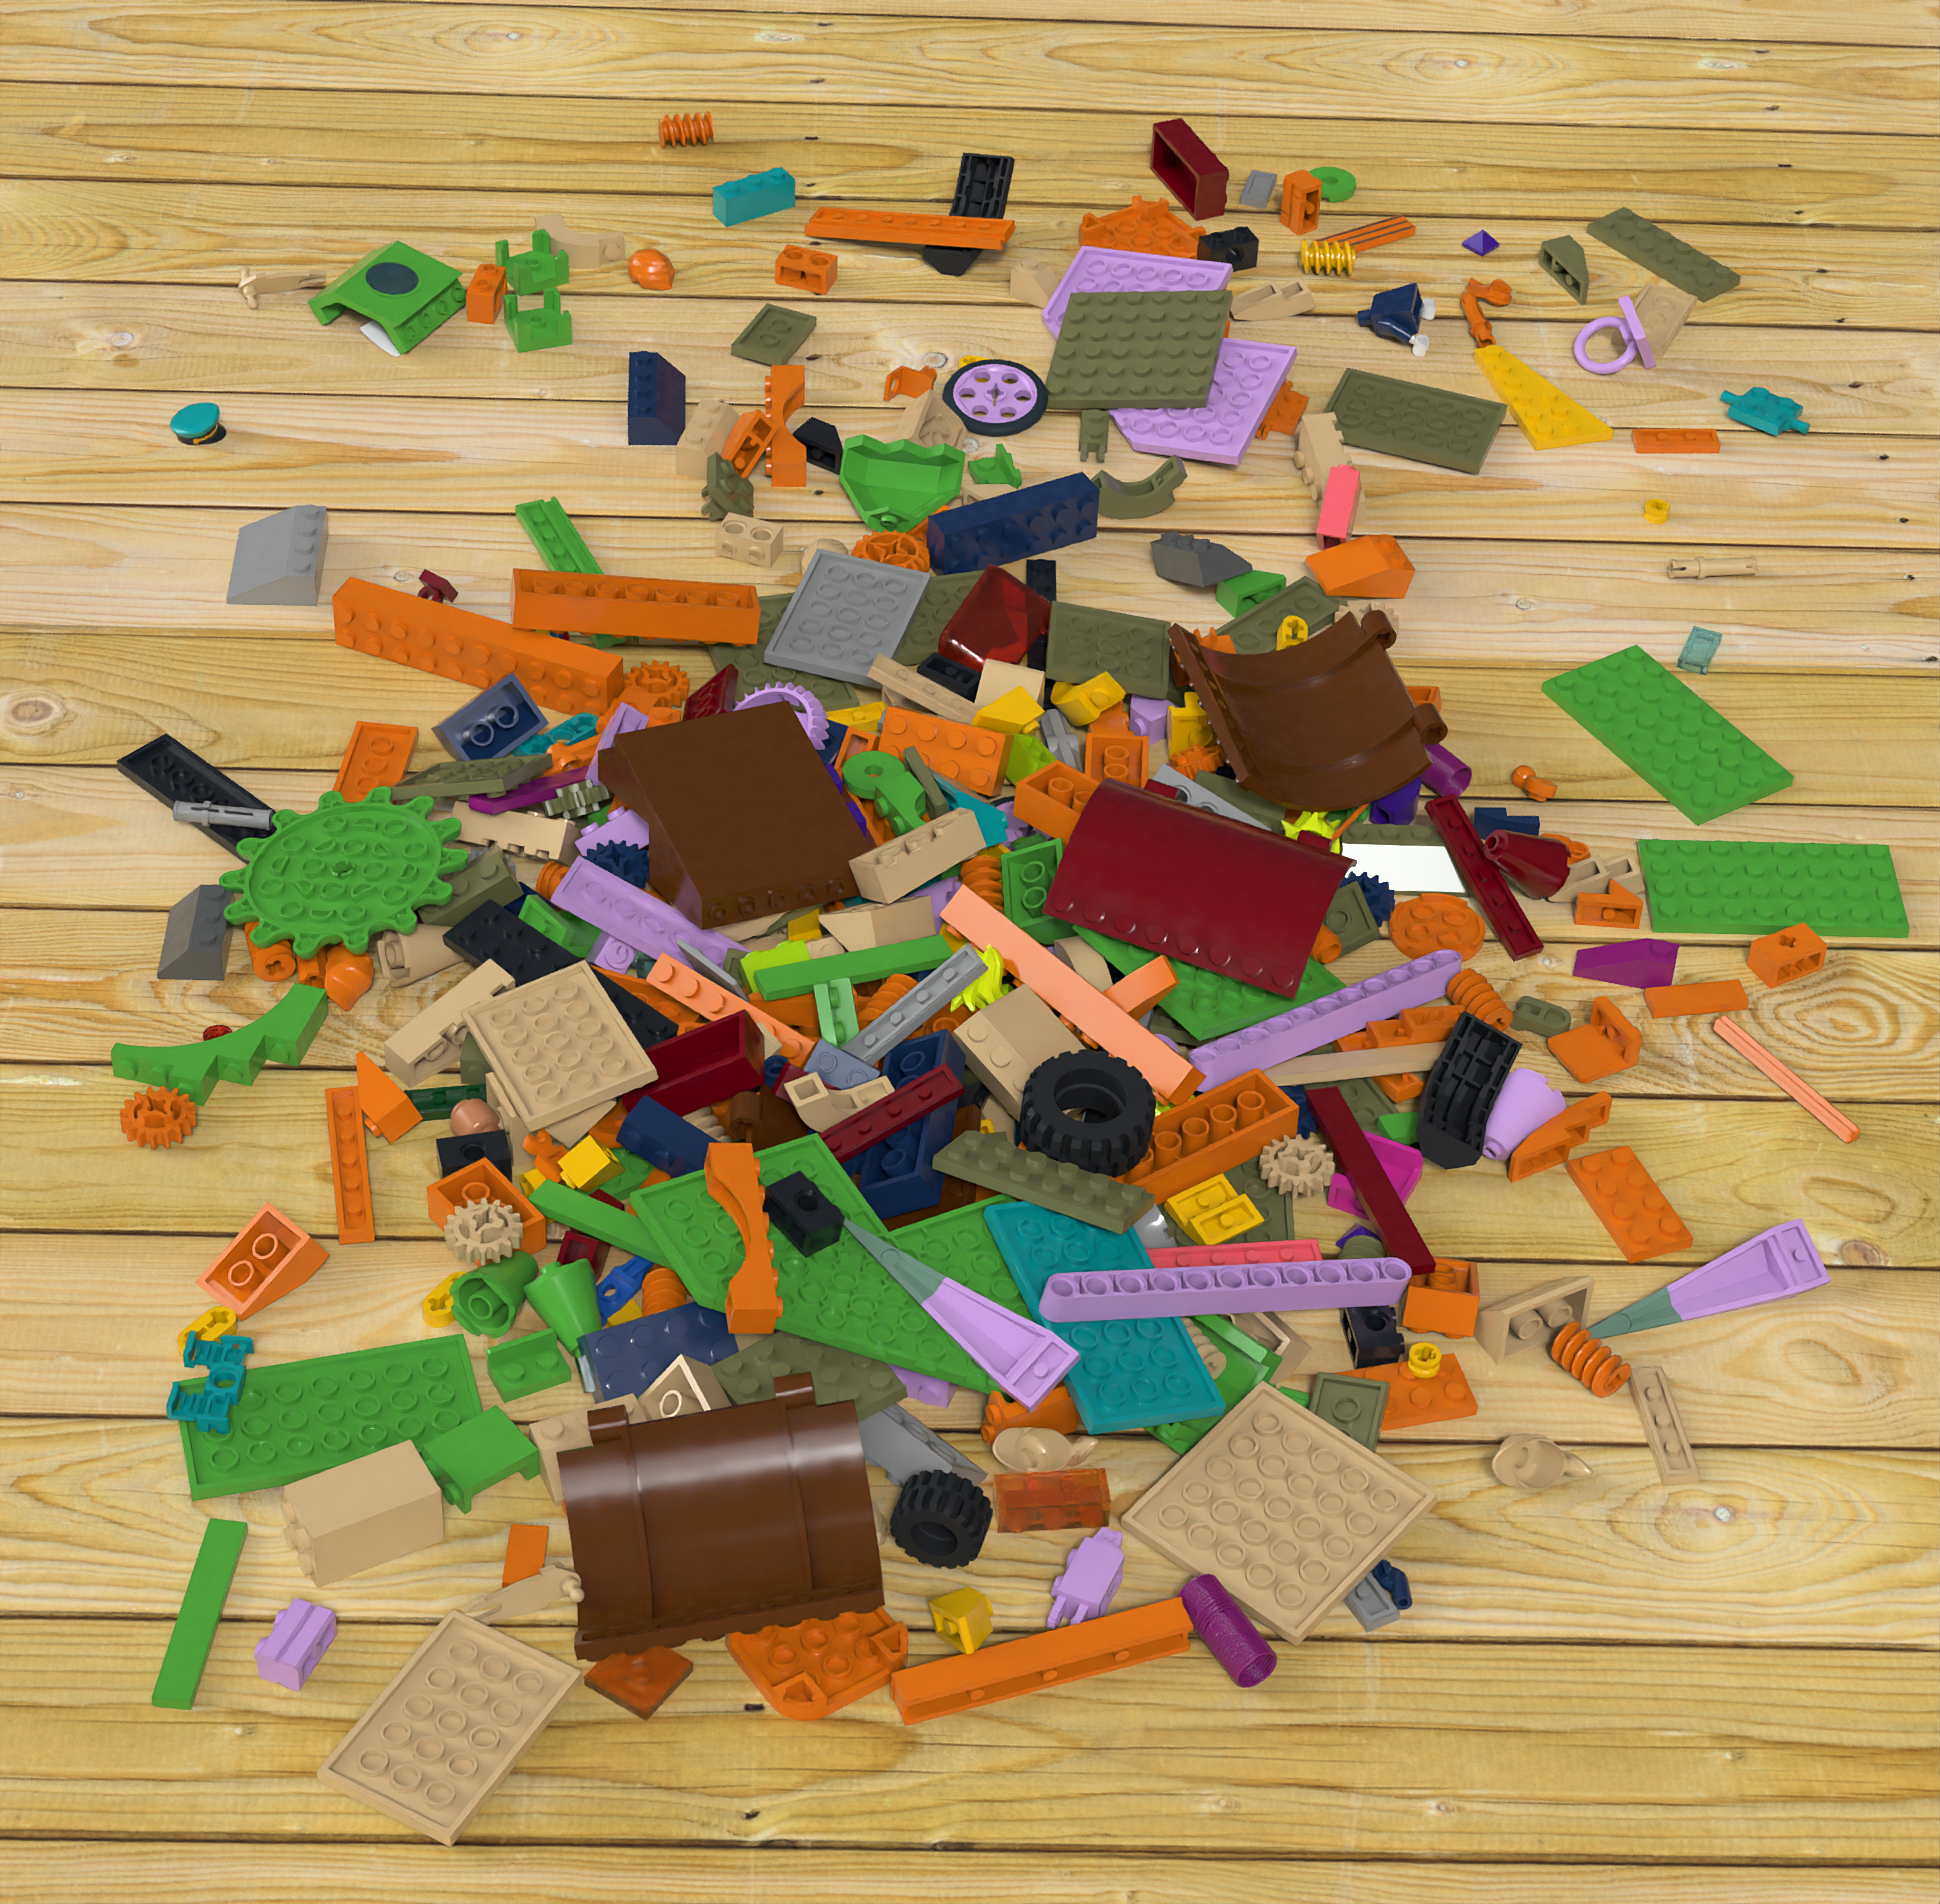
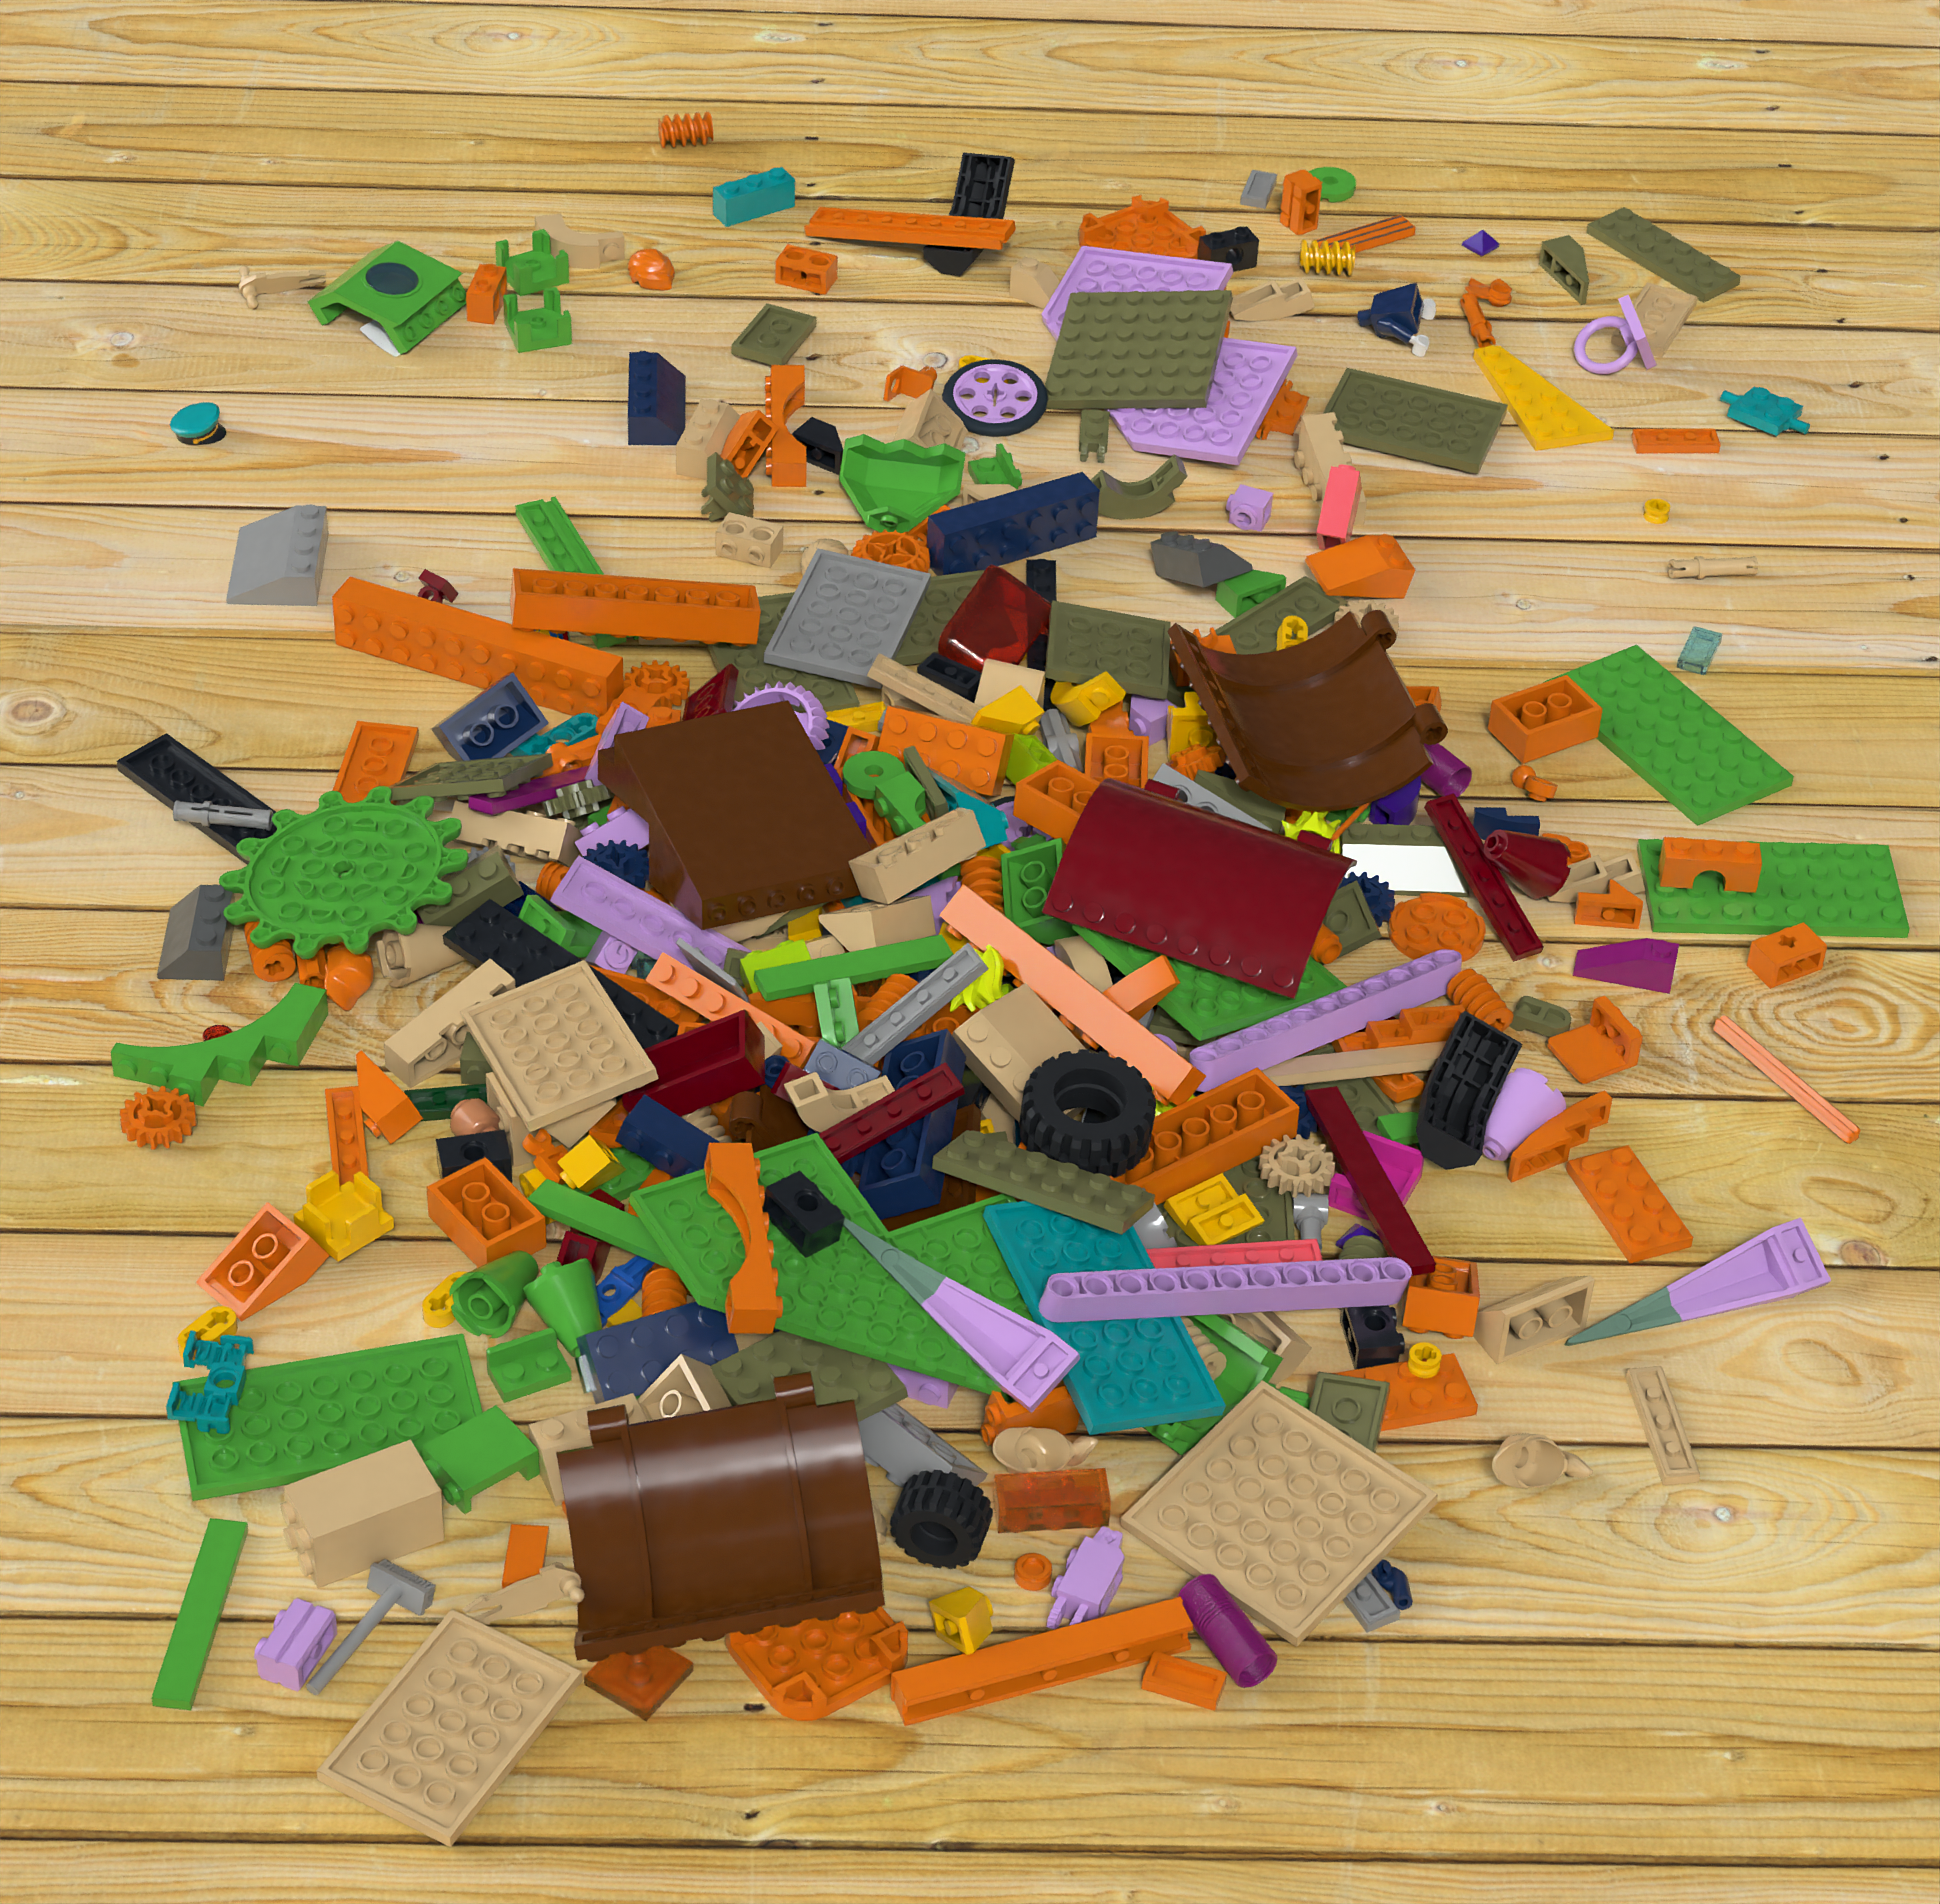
tan gear [444,1198,523,1266] -> none
dark red piece [1150,118,1229,221] -> none
orange piece [1551,1321,1632,1398] -> none
orange tile [1644,979,1749,1018] -> none
none -> yellow panel [293,1170,394,1262]
none -> light grey piece [306,1559,436,1695]
none -> orange tile [1014,1553,1052,1591]
none -> orange tile [1141,1651,1227,1711]
none -> lavender brick [1226,484,1273,532]
none -> light grey pin [1292,1193,1329,1252]
none -> orange brick [1488,675,1603,764]
none -> orange arch [1658,837,1762,893]

